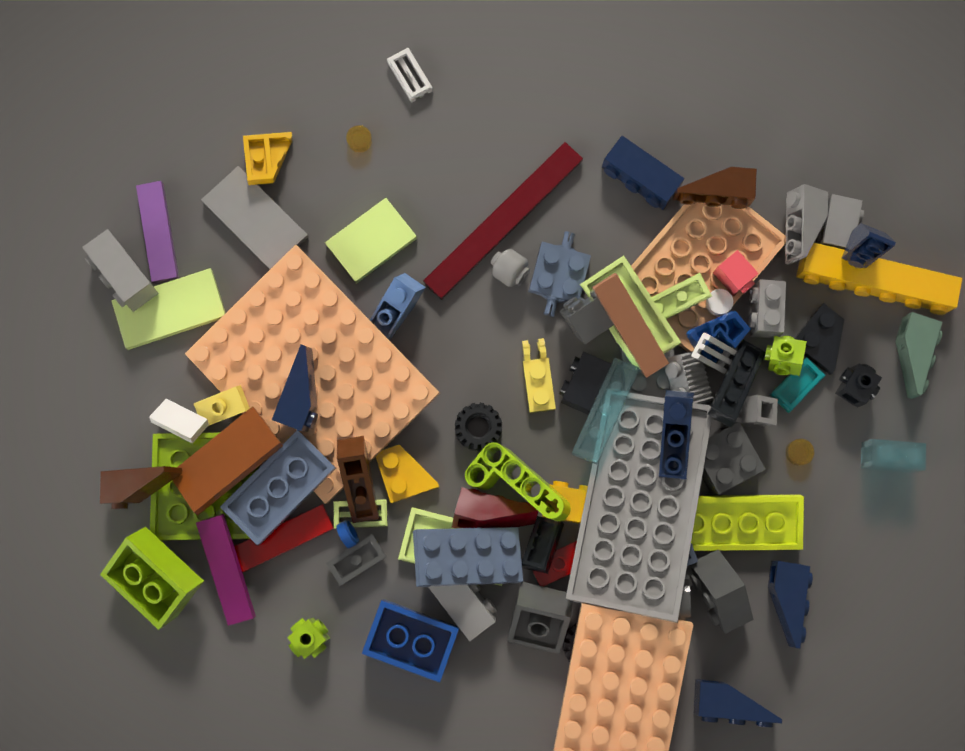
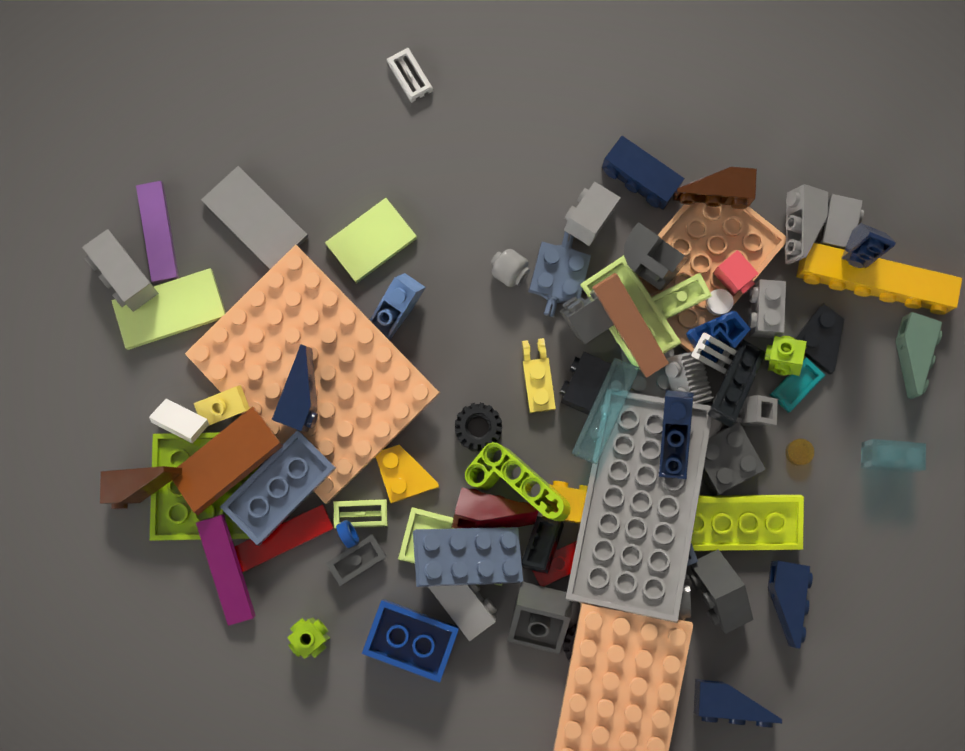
lime brick [100,526,204,630] -> none
yellow wing [243,132,293,185] -> none
reddish brown slope [337,436,379,523] -> none
clear yellow tile [346,125,372,152] -> none
dark red tile [423,142,583,300] -> none
black brick [835,363,882,408] -> none
none -> light grey brick [564,182,621,246]
none -> dark grey brick [624,222,688,290]

